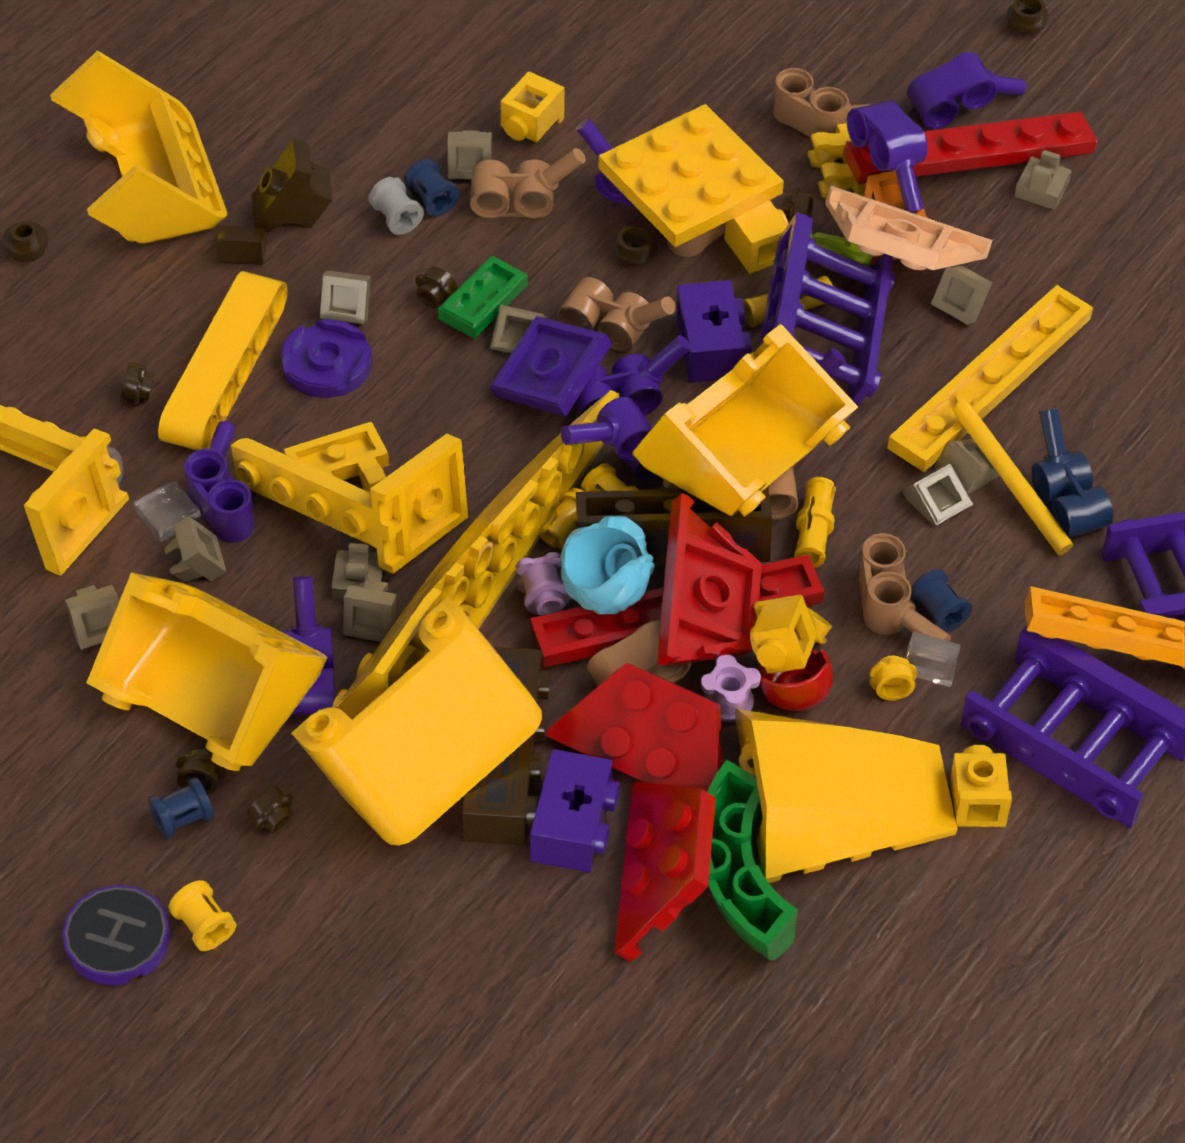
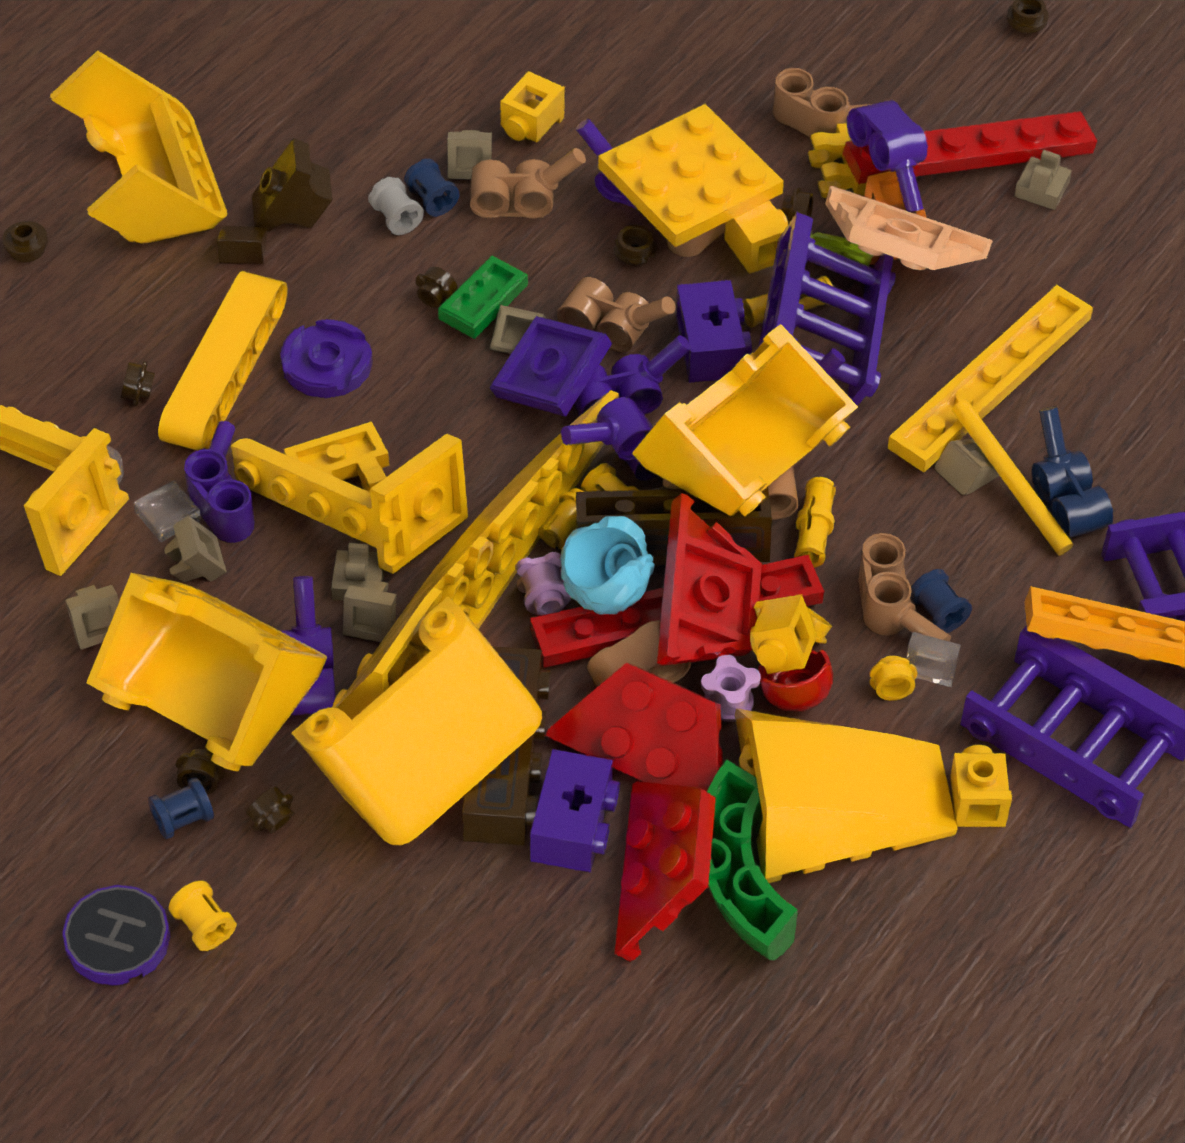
dark tan tile [320,270,371,324] -> none
dark tan slope [901,464,973,527] -> none
dark purple beam [907,52,1026,129] -> none
dark tan tile [931,264,993,325] -> none

